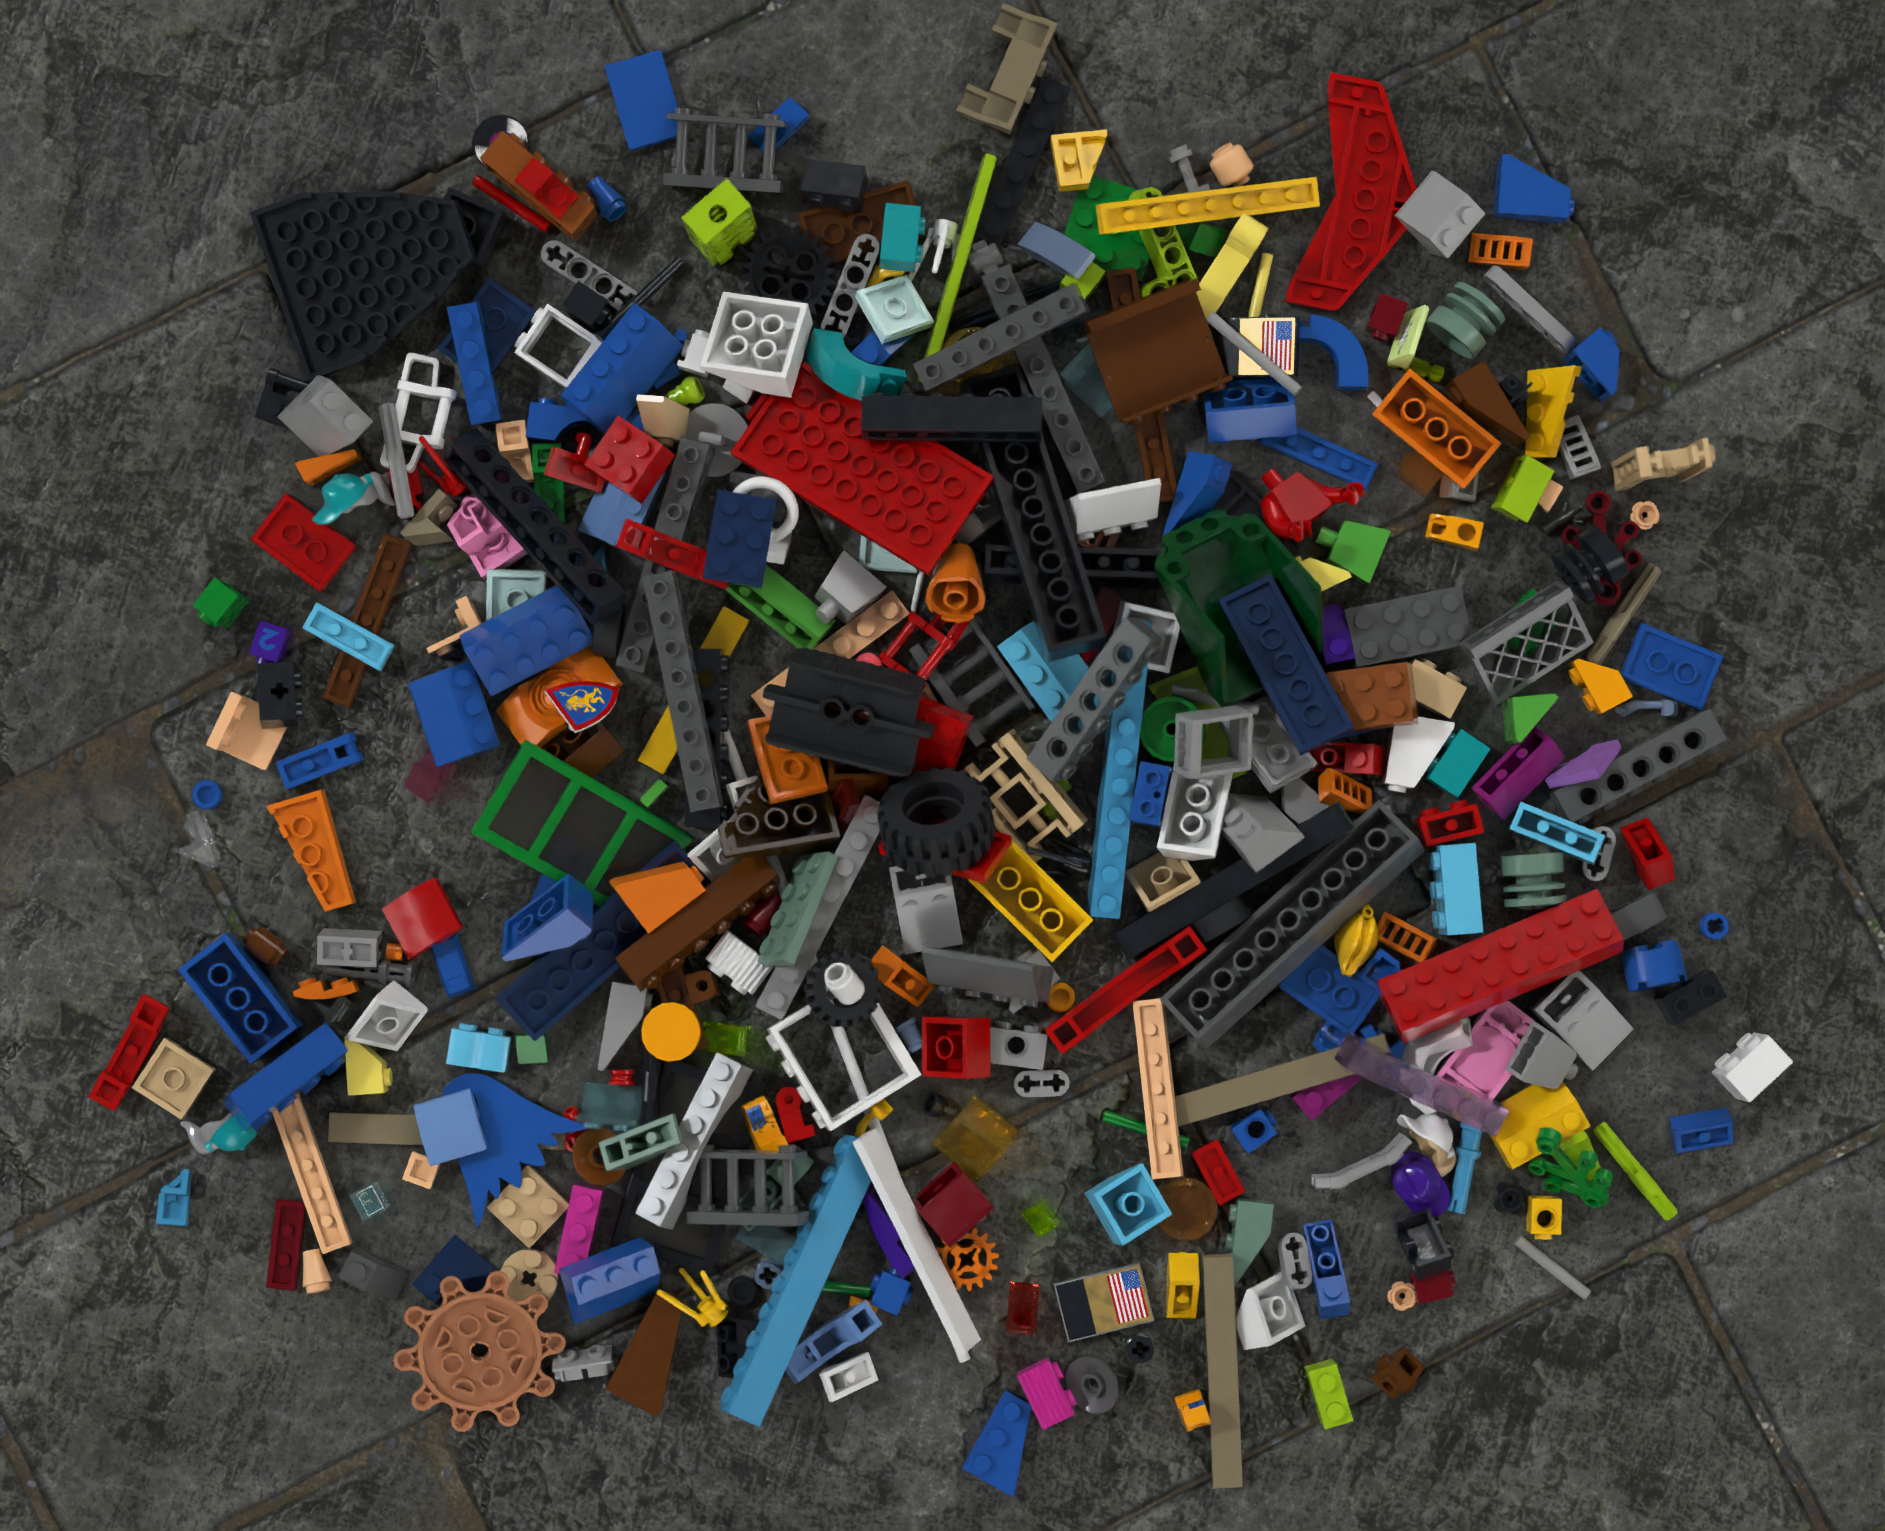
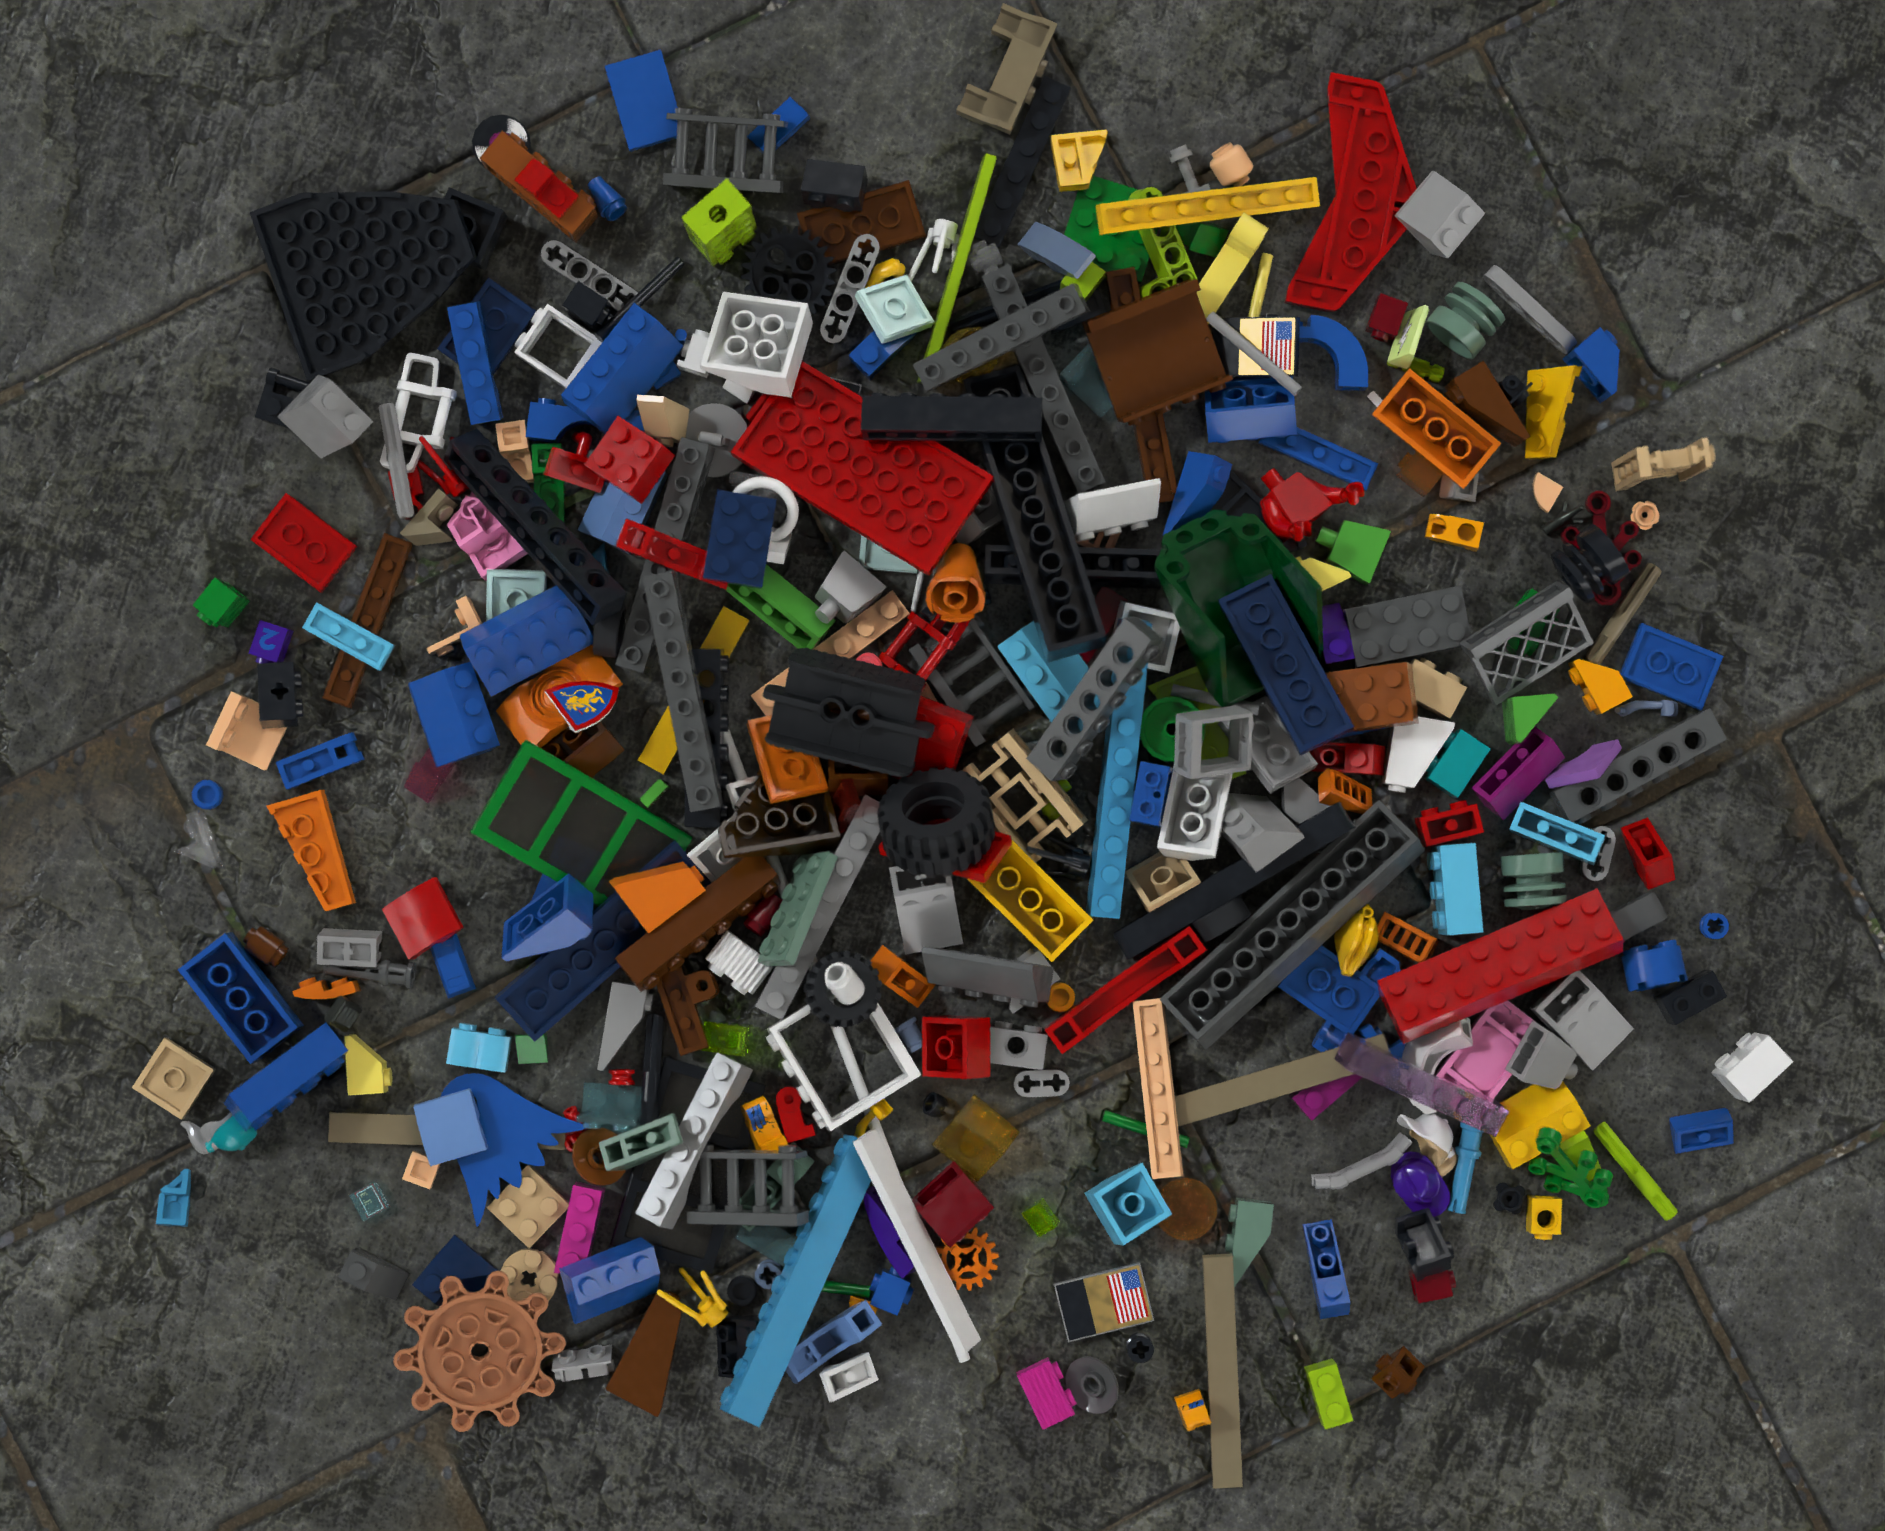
red slope [88,993,170,1111] -> none
dark red tile [266,1198,307,1291] -> none
light nougat plate [272,1092,352,1254] -> none
orange slope [295,449,362,486] -> none
light nougat cone [302,1249,332,1294] -> none
teal hair [312,472,396,525] -> none
white slope [346,980,428,1051] -> none
orange hand [386,943,403,962] -> none
red bar [472,175,552,233] -> none
light orange tile [641,1002,701,1062] -> none
lime piece [666,376,705,405] -> none
teal arch [806,328,906,401] -> none
teal brick [879,203,926,272] -> none
blue wing [962,1389,1031,1498] -> none
clear red slope [1005,1281,1040,1336] -> none
yellow slope [1166,1252,1200,1318] -> none
red plate [1191,1138,1245,1206] -> none
blue brick [1229,1107,1278,1154] -> none
white slope [1236,1271,1305,1350] -> none
light grey beam [1277,1233,1312,1290] -> none
light nougat plate [1387,1281,1416,1311] -> none
orange slope [1467,233,1533,271] -> none
lime hinge [1490,455,1554,523] -> none
blue slope [1493,154,1575,224] -> none
light grey bar [1514,1235,1591,1300] -> none
light grey slope [1559,415,1601,480] -> none

